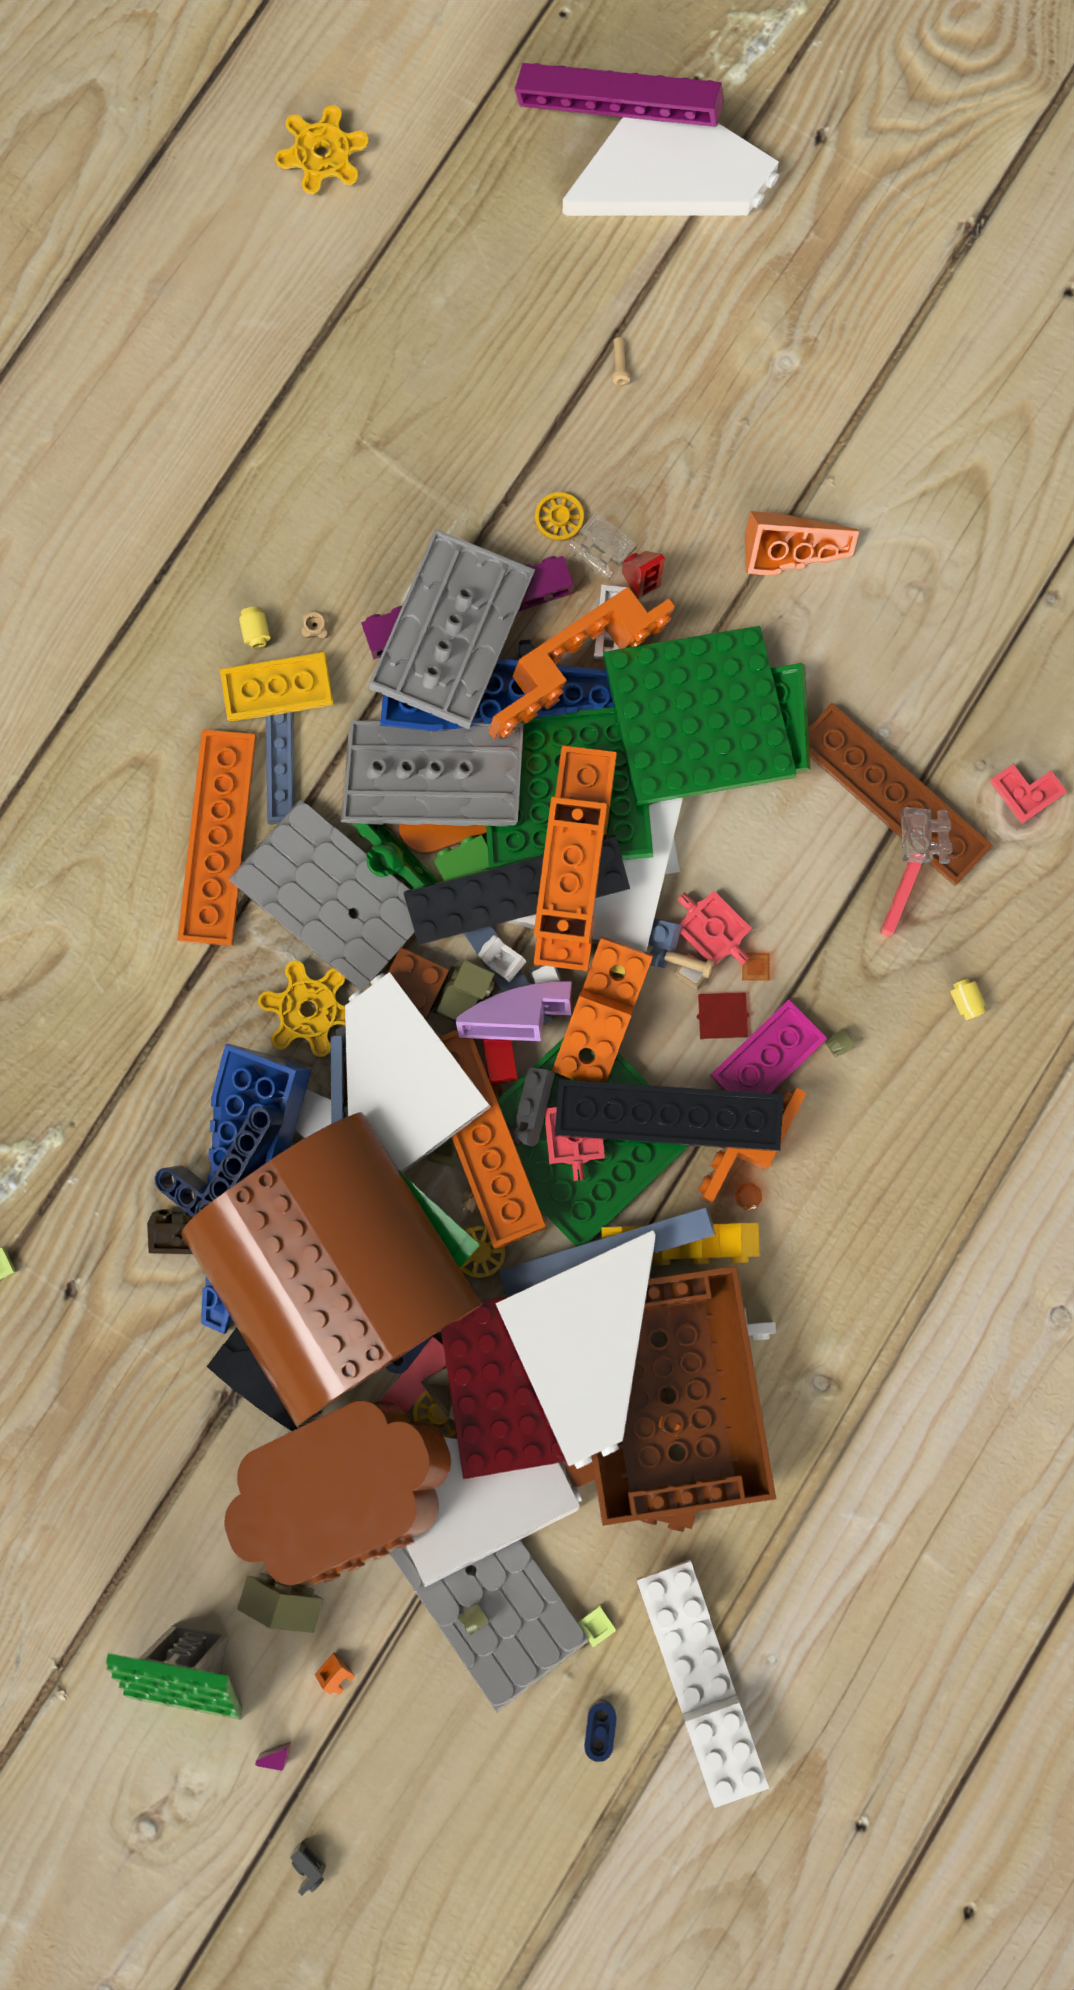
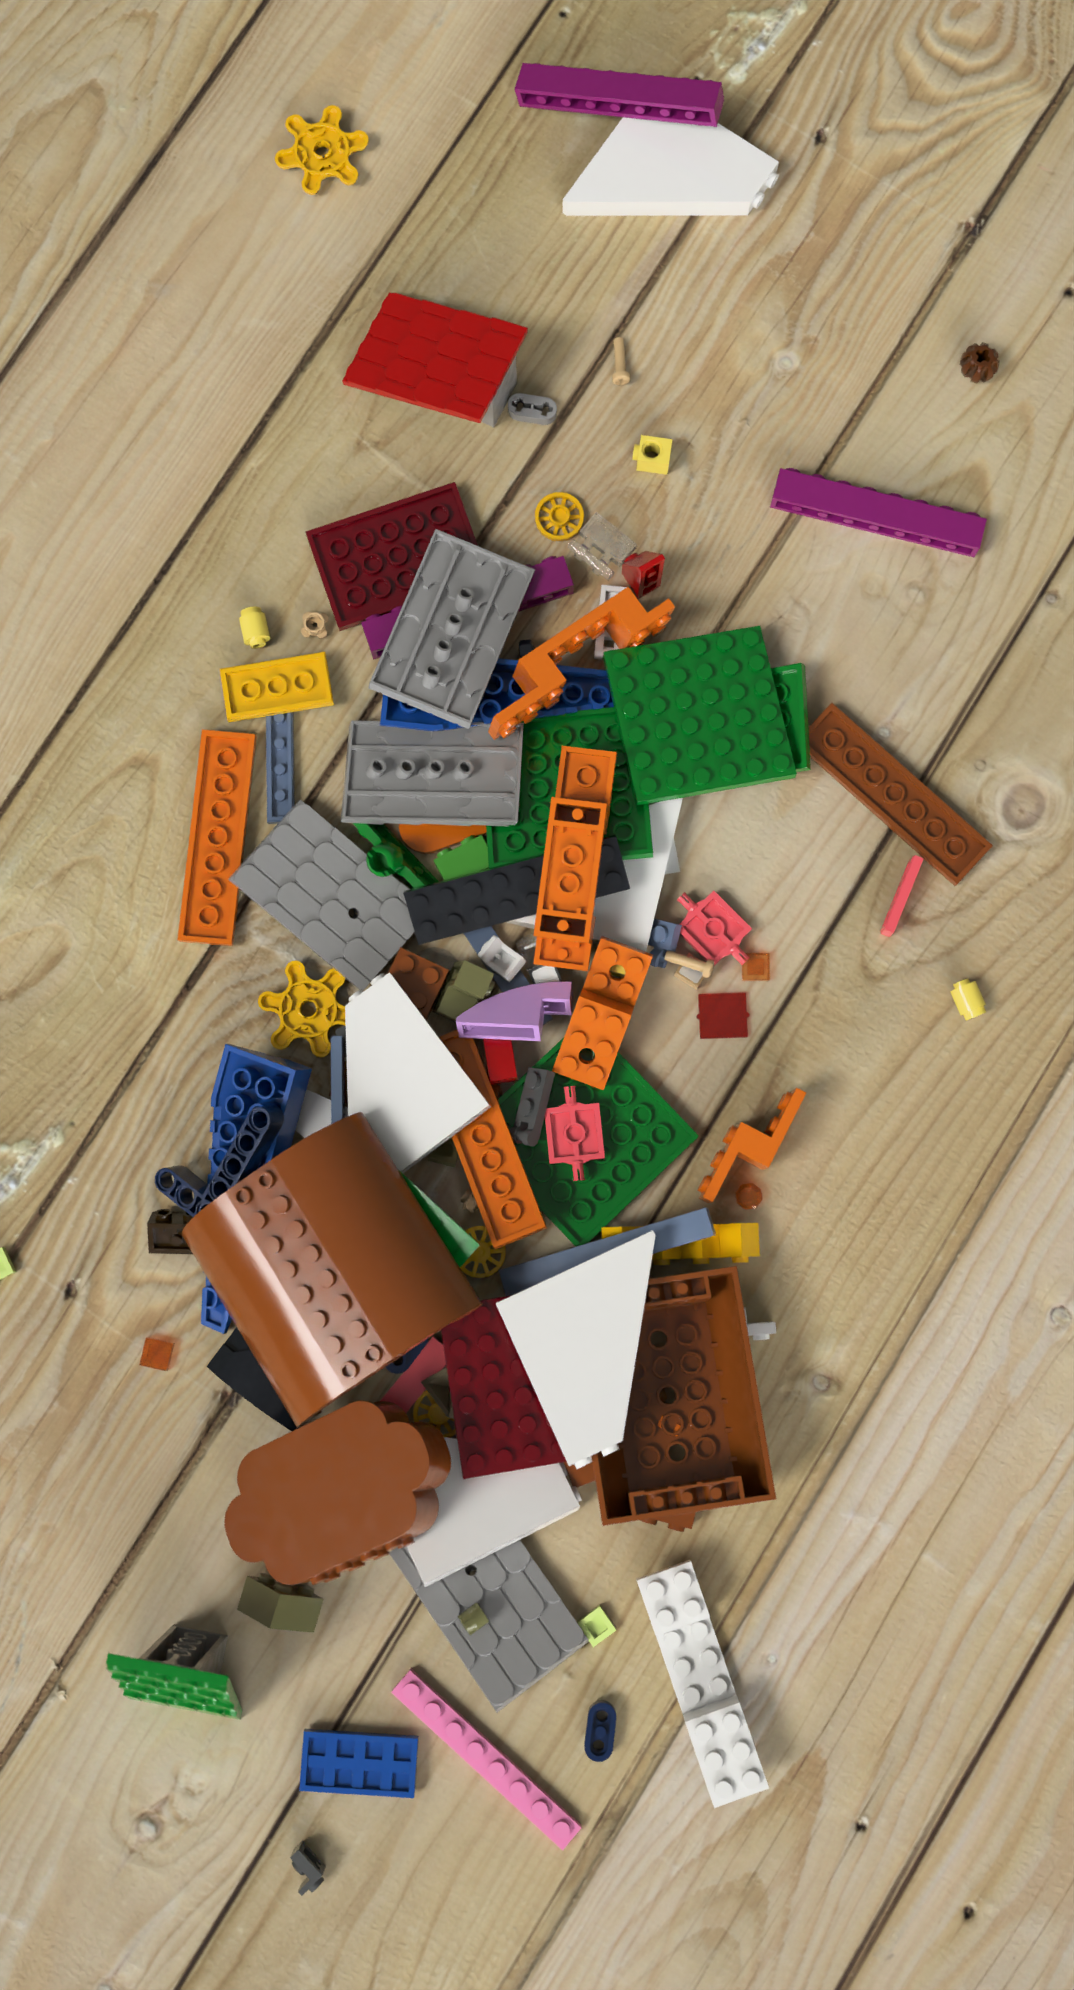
magenta slope [255,1742,291,1771] -> none
orange tile [315,1653,355,1695] -> none
black plate [555,1080,784,1152] -> none
dark pink plate [710,1000,827,1093] -> none
orange wedge [745,511,859,575] -> none
olive hose [825,1029,855,1058] -> none
clear plate [901,807,953,864] -> none
coral plate [989,764,1067,824] -> none
none -> clear orange tile [139,1337,175,1371]
none -> blue plate [299,1729,419,1798]
none -> dark red plate [305,482,478,631]
none -> red piece [342,293,528,427]
none -> bright pink plate [391,1668,582,1850]
none -> light grey beam [508,393,557,425]
none -> clear slope [515,933,539,971]
none -> light yellow brick [632,435,673,475]
none -> magenta brick [770,468,987,558]
none -> reddish brown piece [960,342,1000,383]

